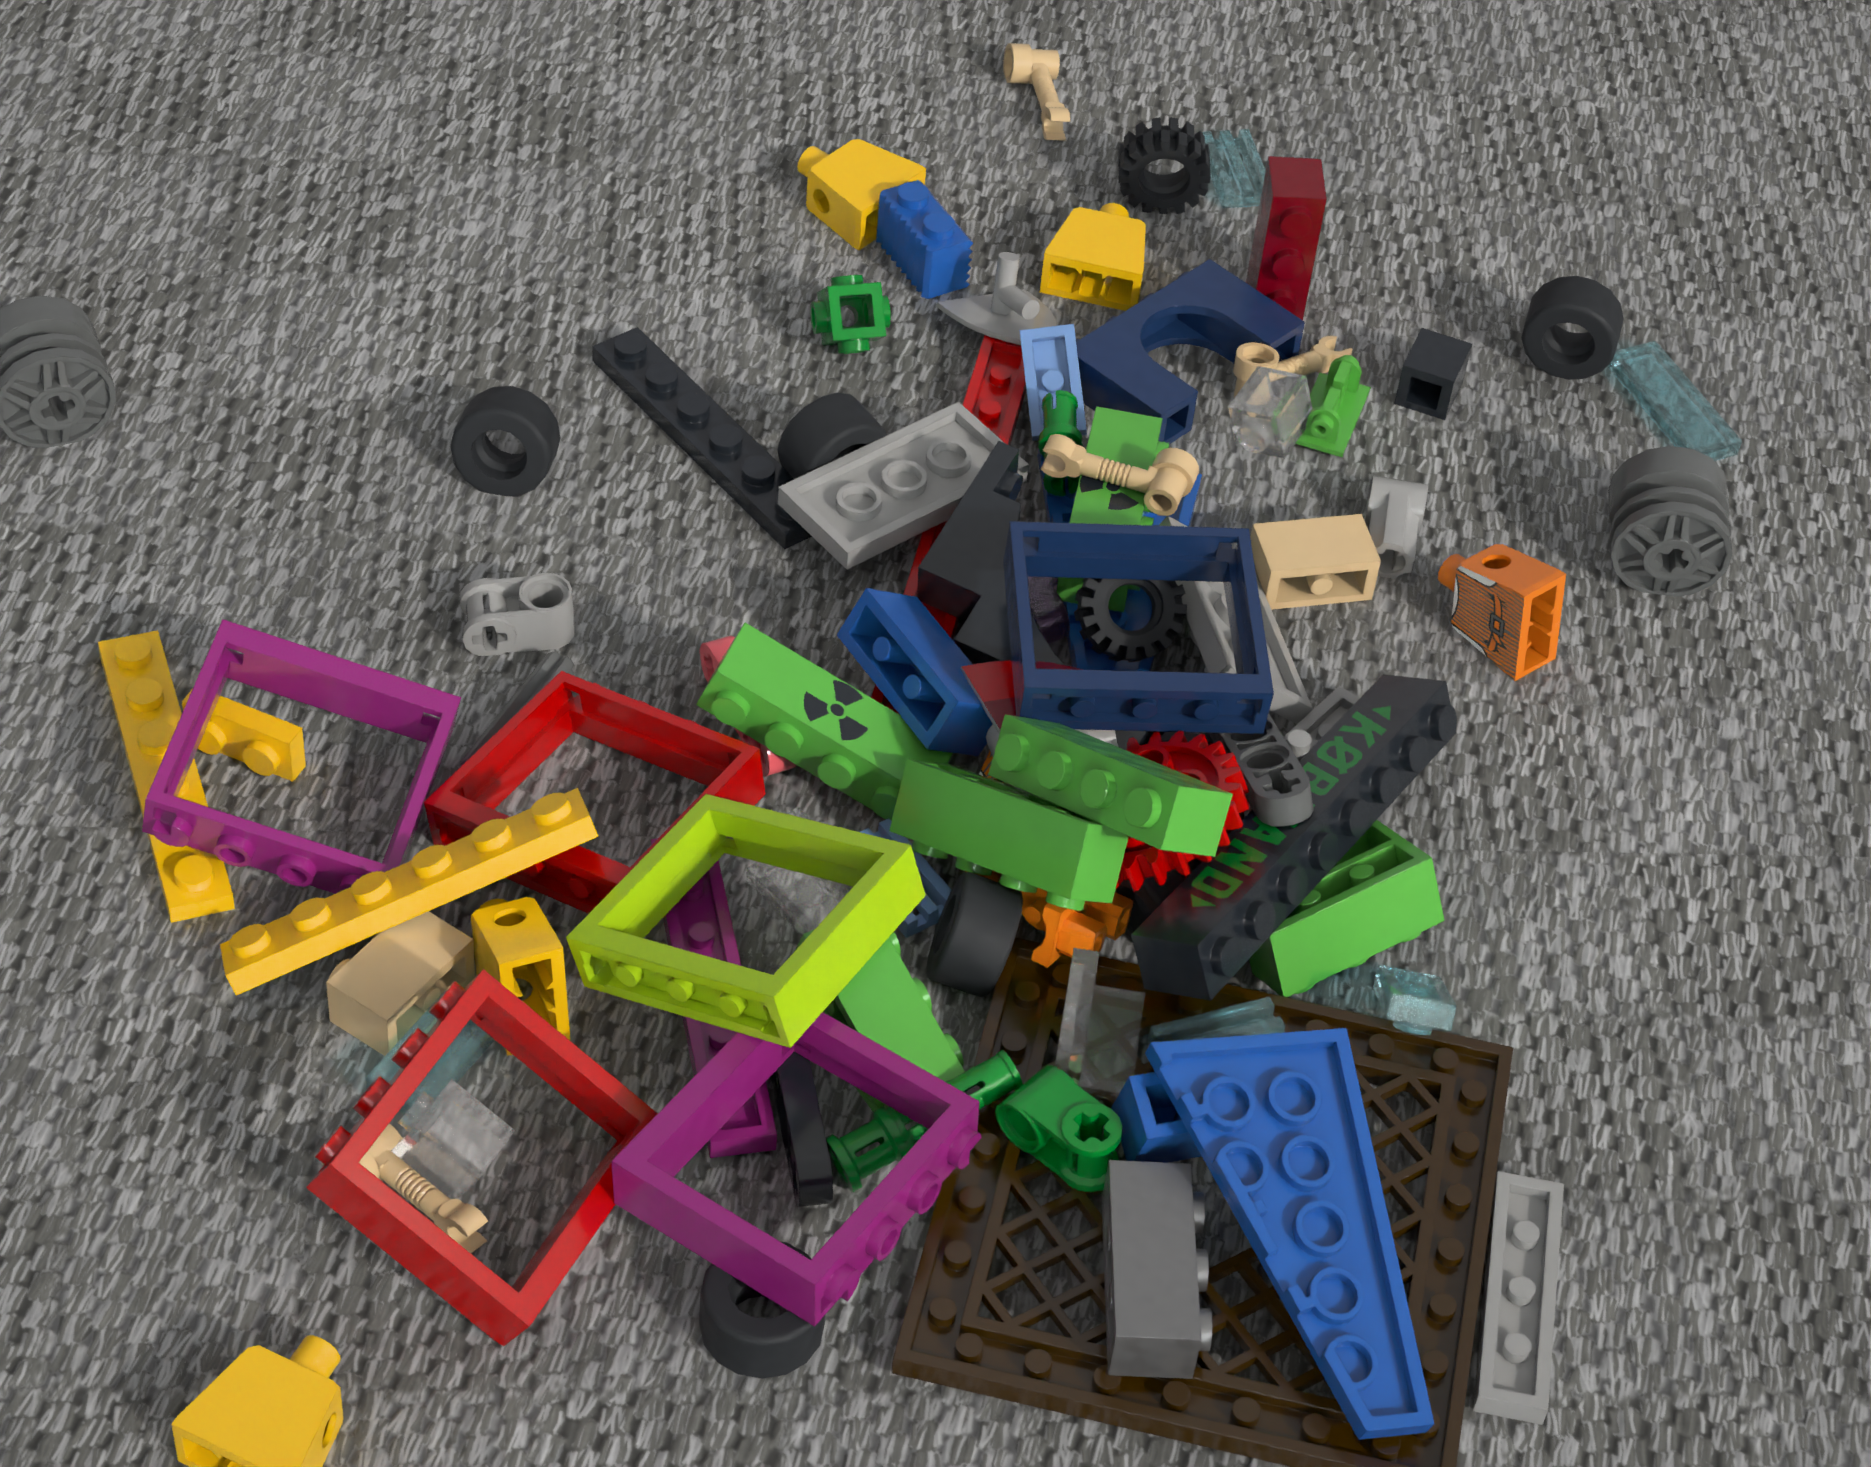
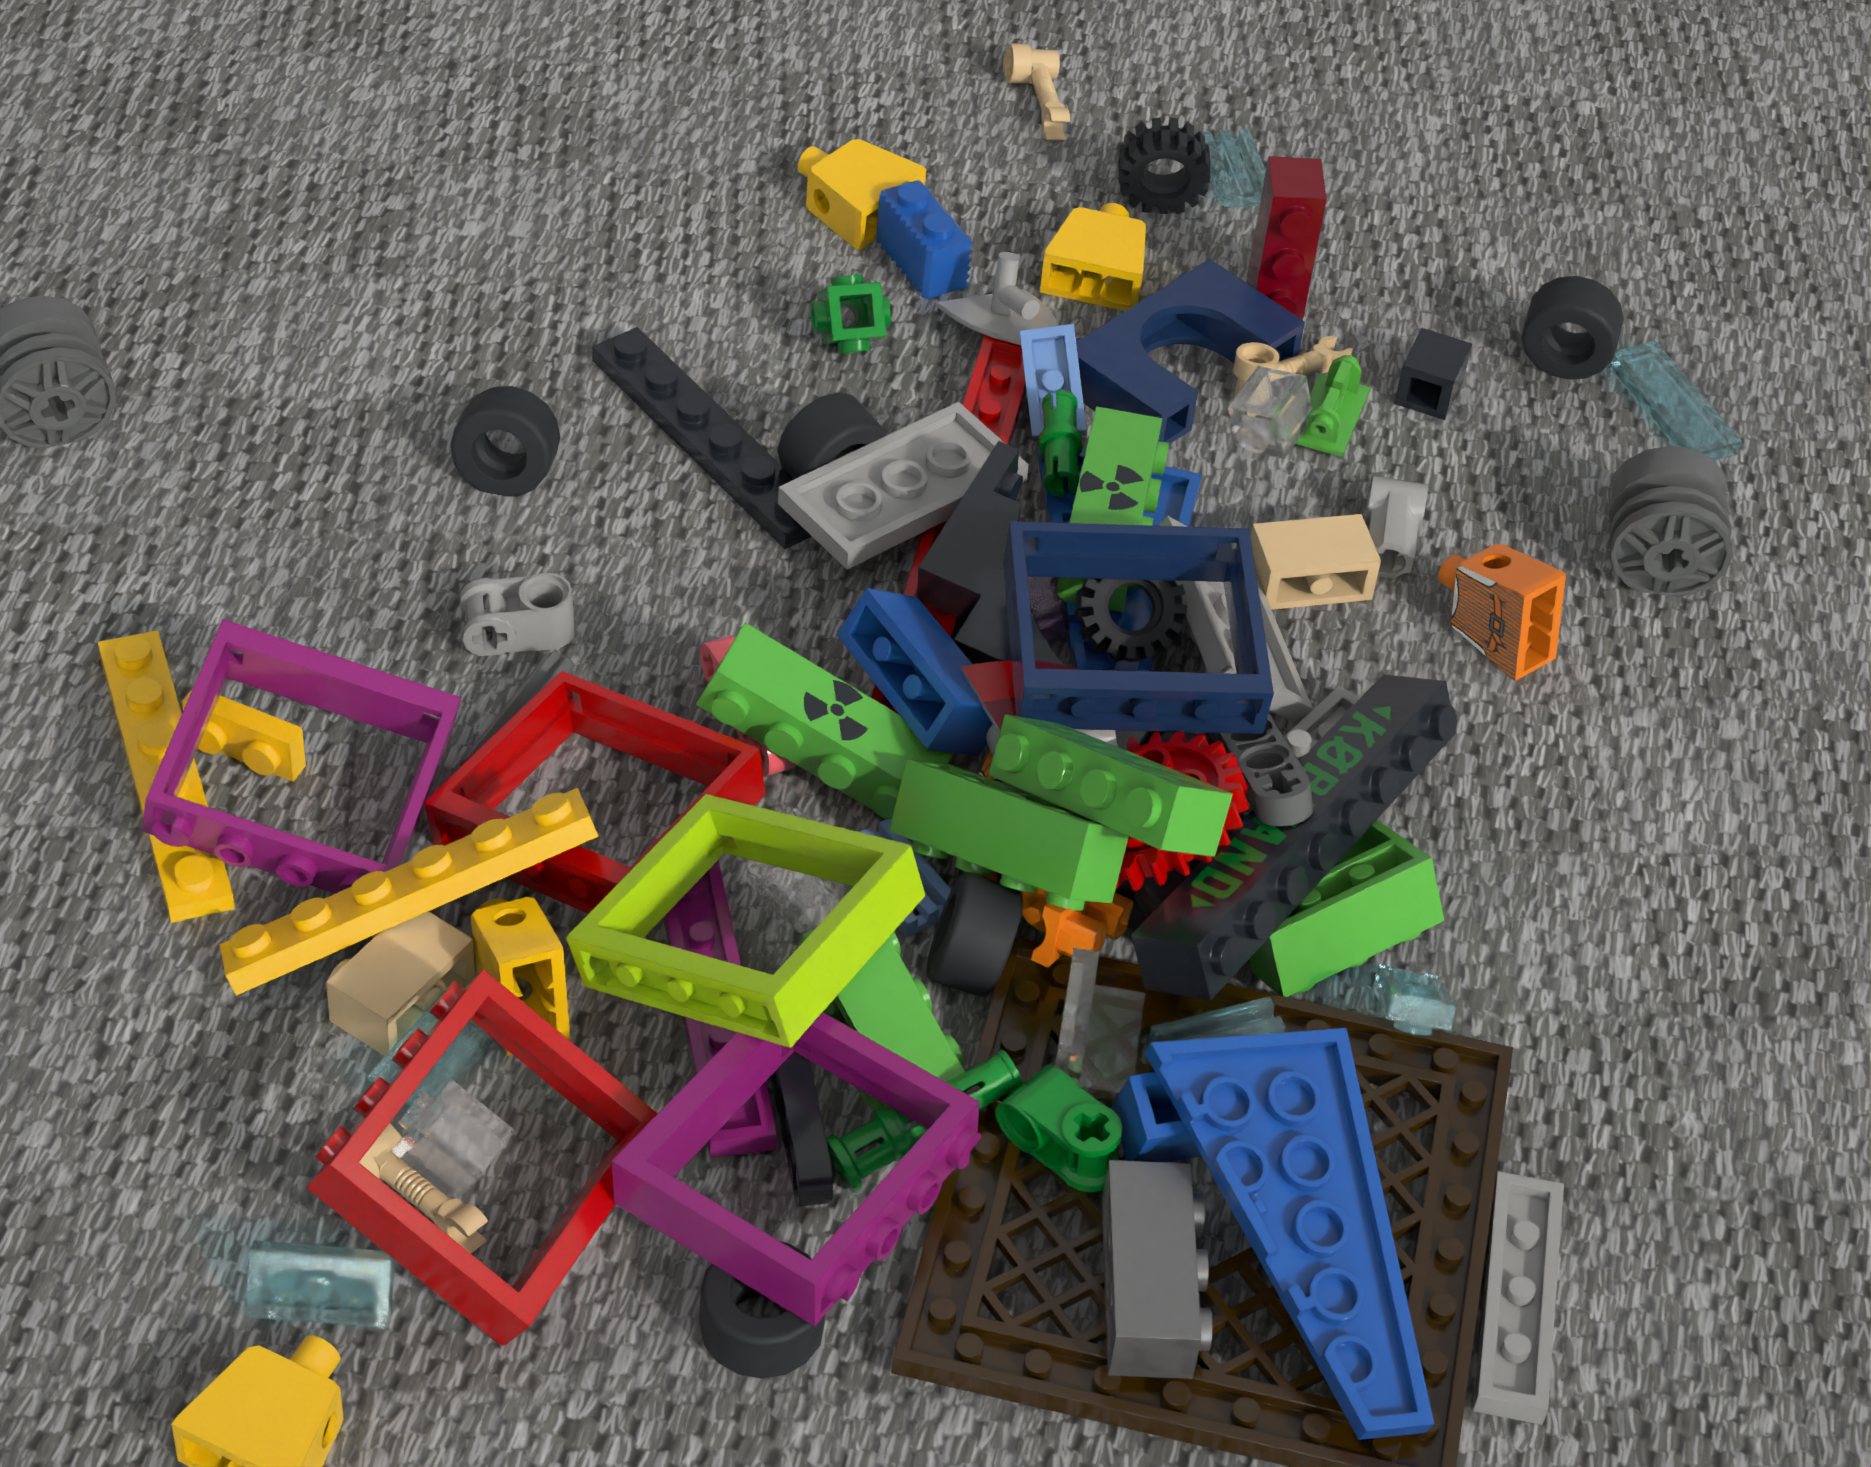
tan brick [1041,434,1199,516] -> none
none -> clear light blue plate [246,1240,395,1328]

